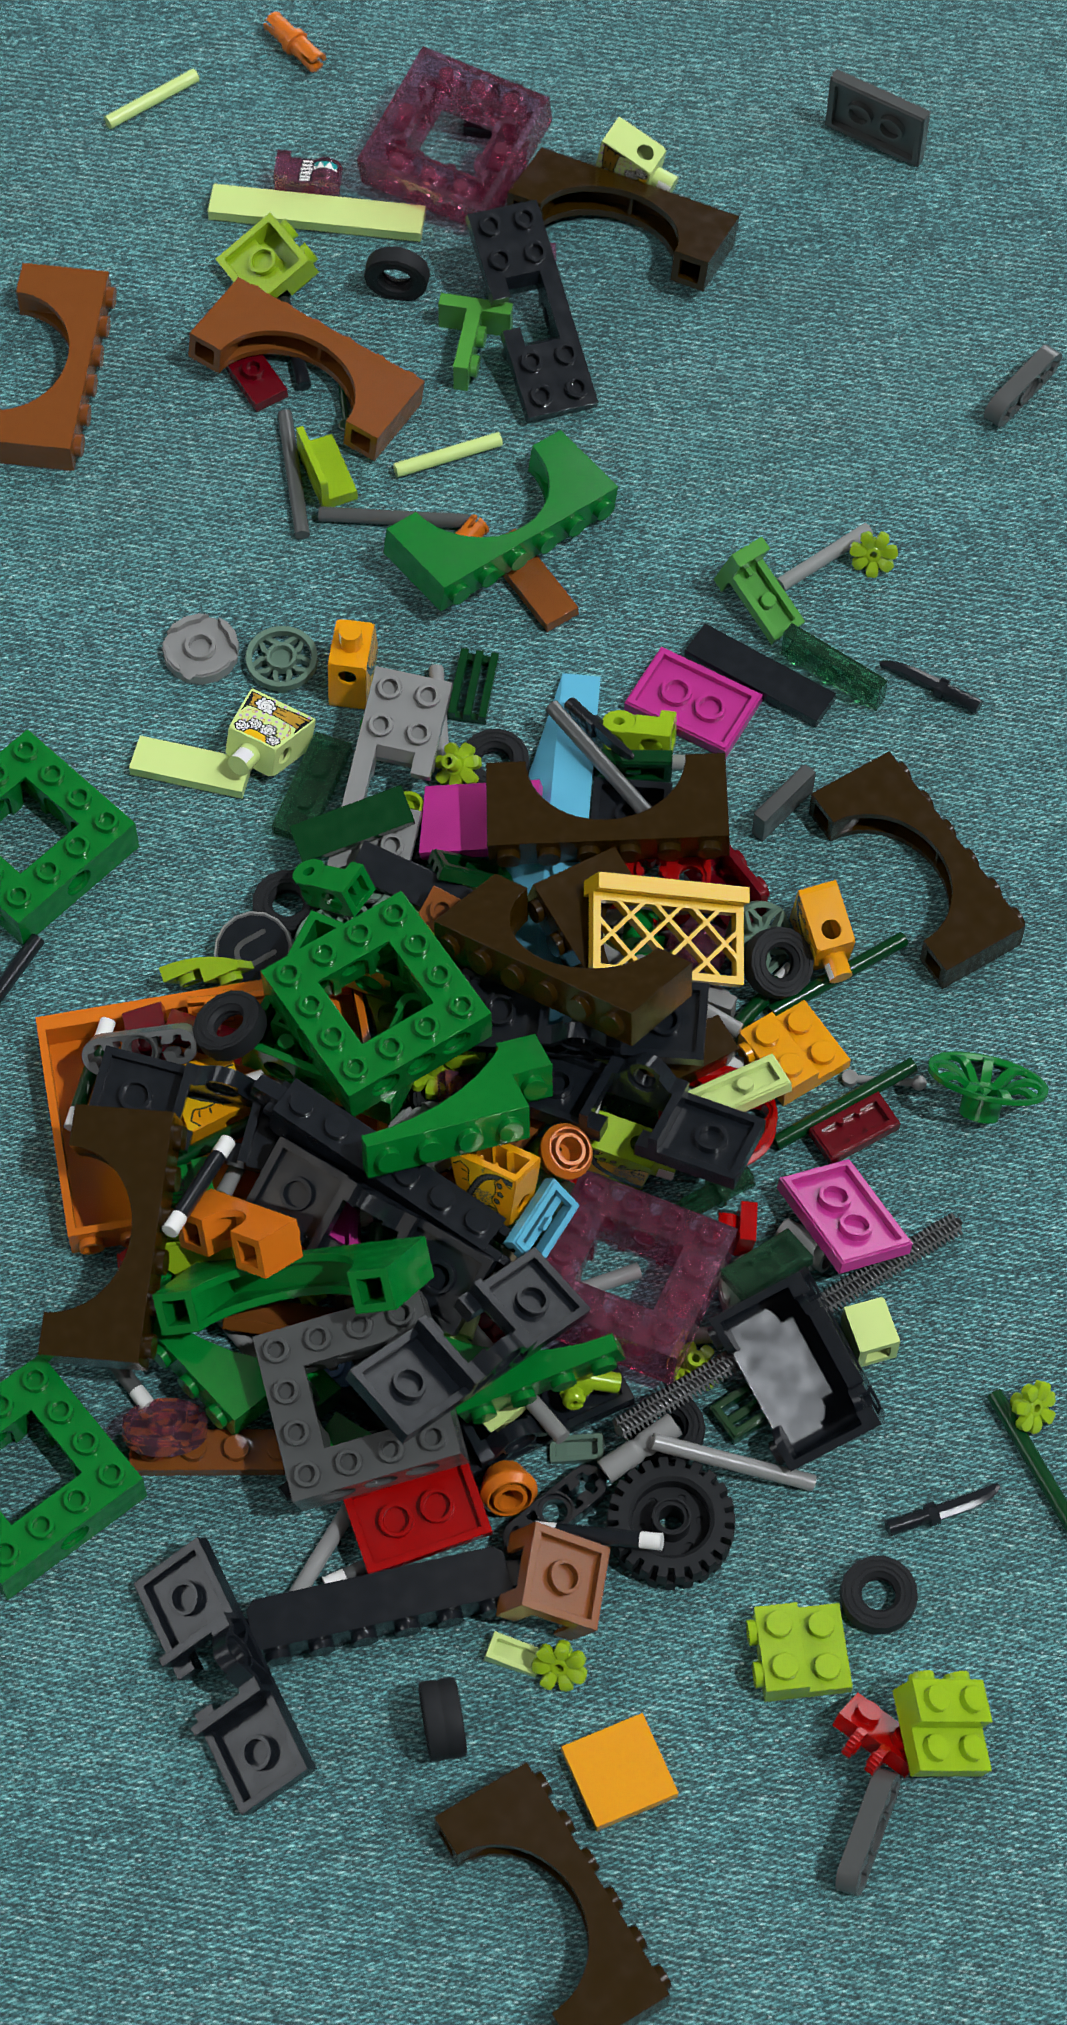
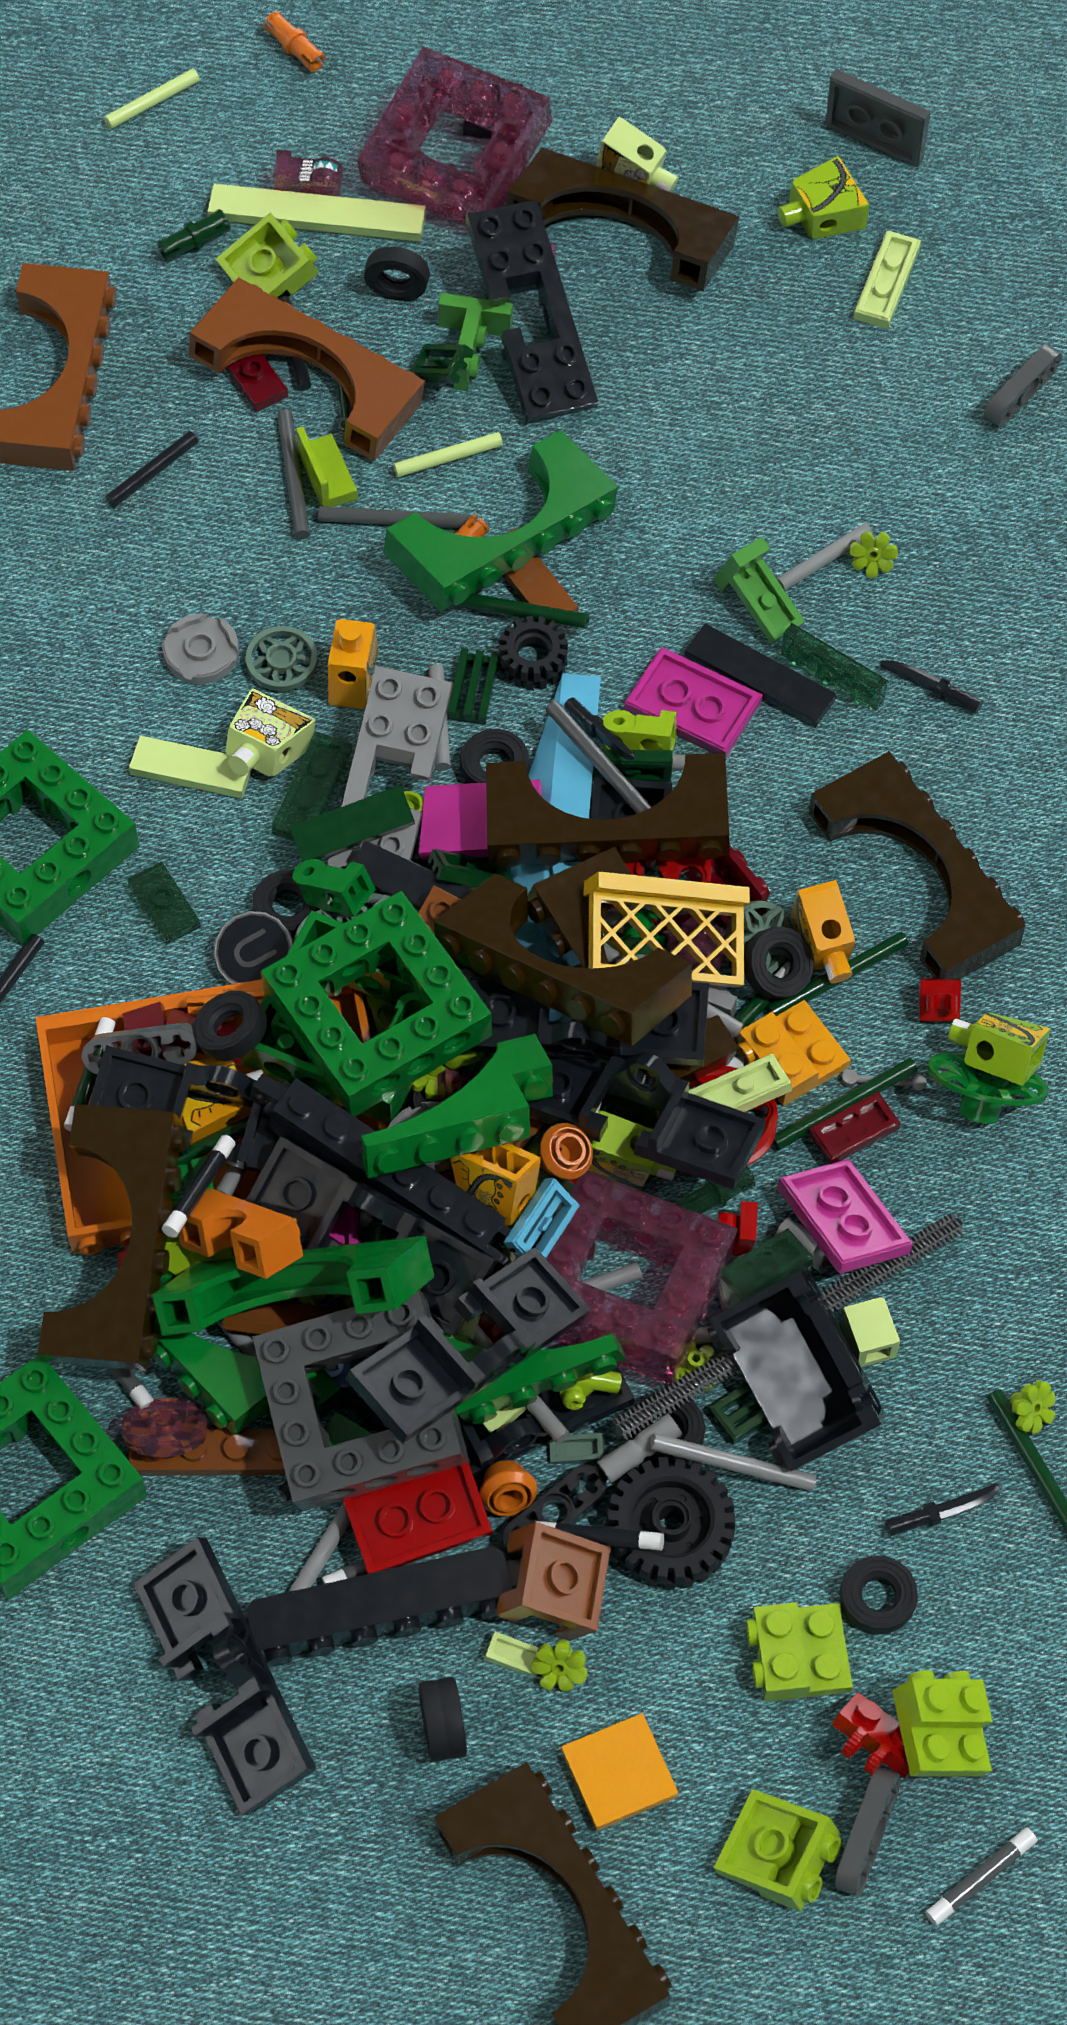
lime slope [159,957,254,988] -> none
lime plant [435,742,482,785] -> none
dark grey tile [752,764,816,842] -> none
none -> black bar [105,431,198,508]
none -> clear green plate [127,861,201,945]
none -> dark green pin [157,209,231,262]
none -> dark green tile [410,344,475,383]
none -> dark green piece [453,593,590,629]
none -> black tyre [499,616,568,691]
none -> lime plate [713,1789,841,1912]
none -> lime torso [777,156,870,239]
none -> yellowish green tile [854,231,921,329]
none -> red tile [918,978,961,1021]
none -> dark grey bar [925,1827,1038,1926]
none -> lime torso [948,1013,1051,1086]

